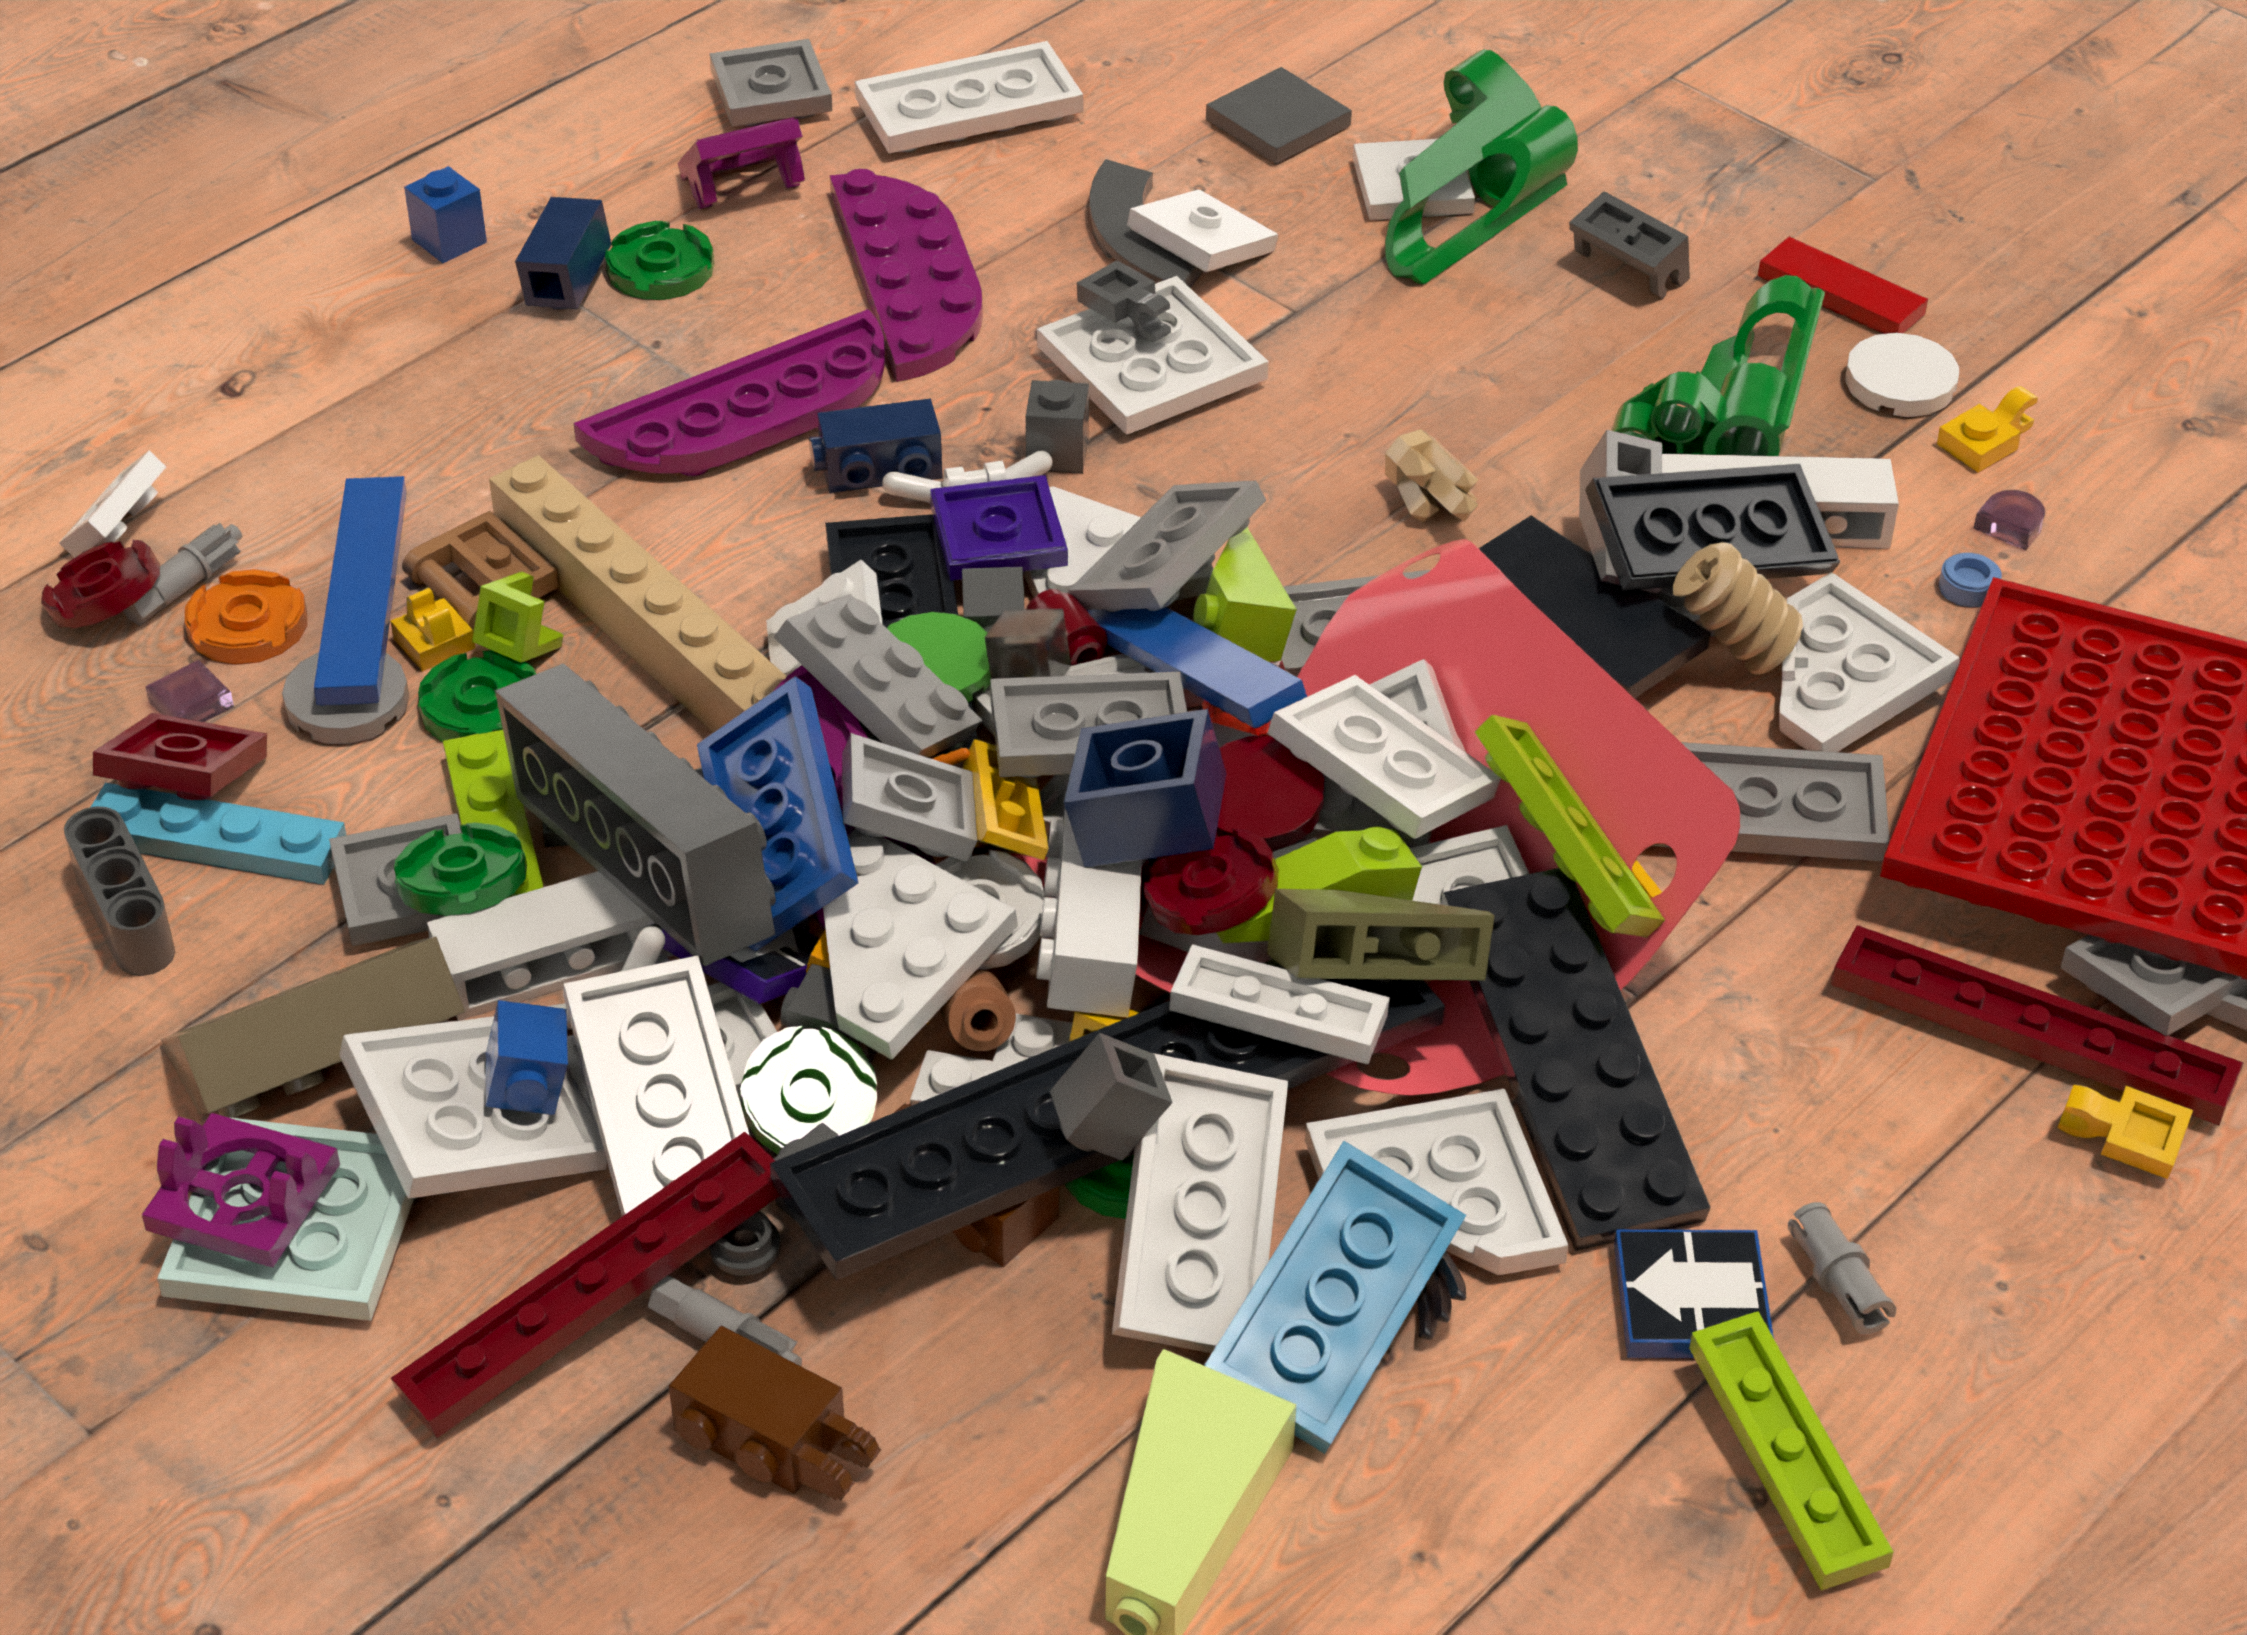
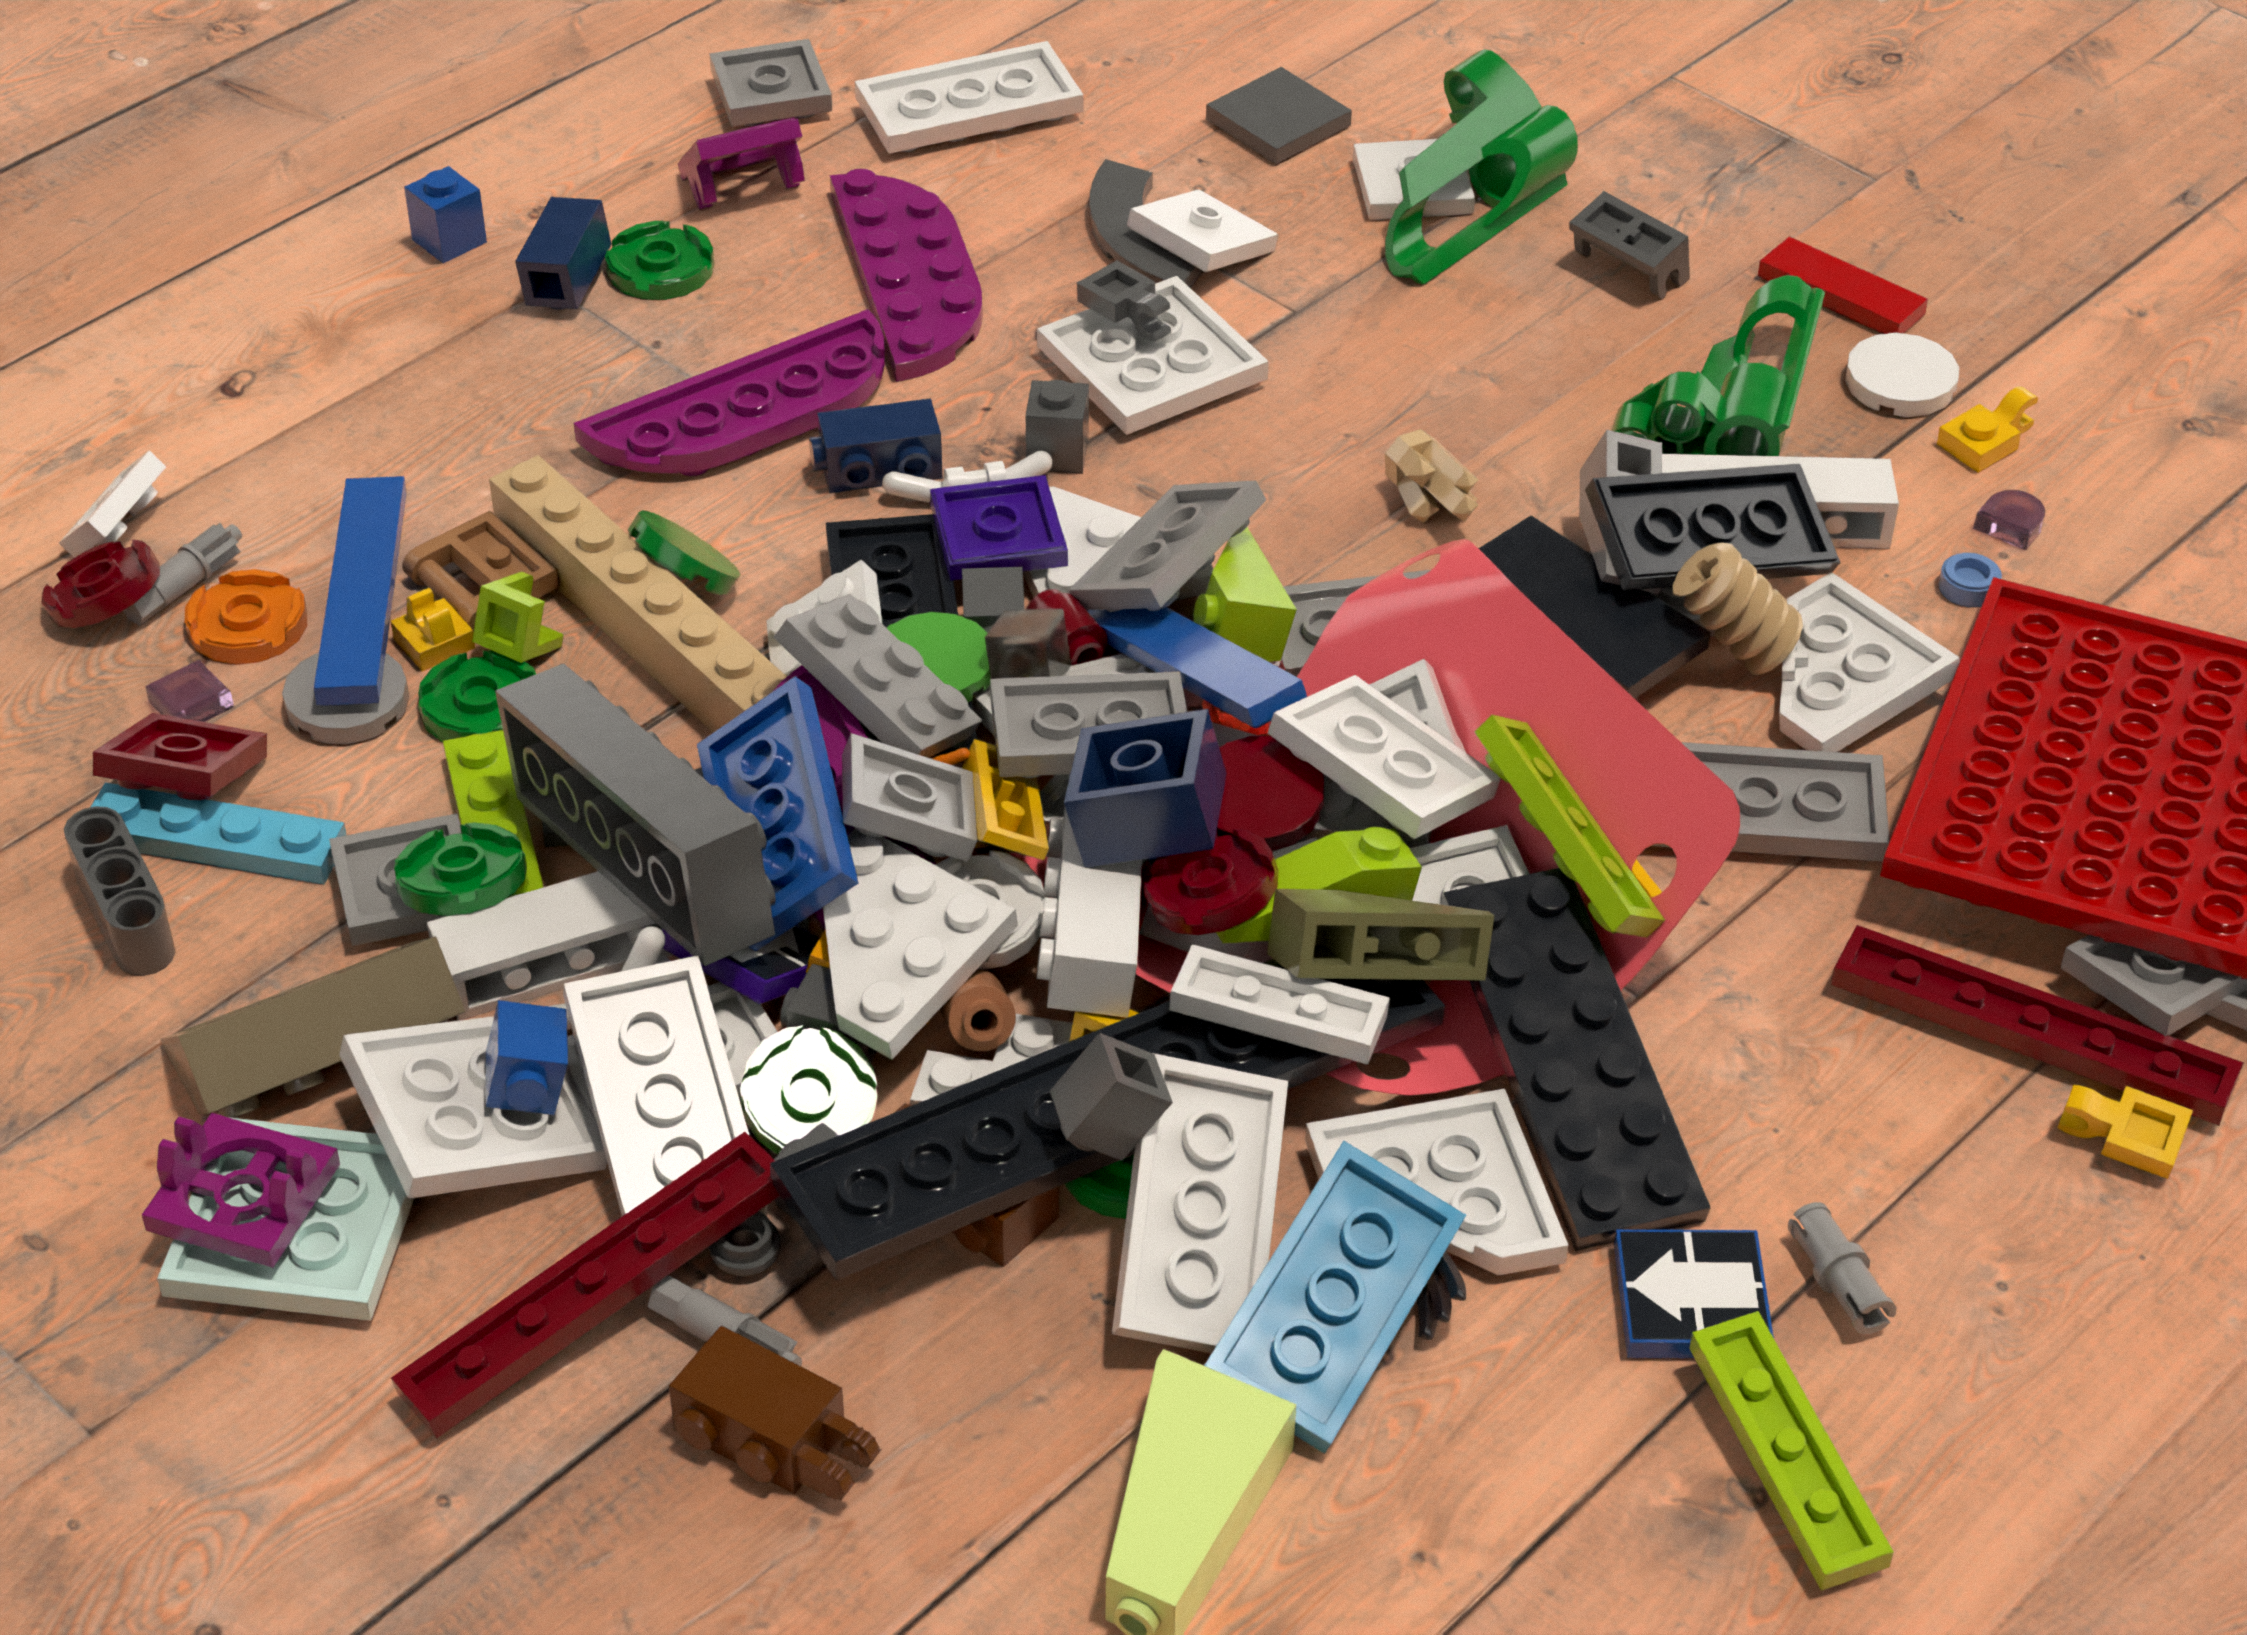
none -> green tile [628,510,741,595]

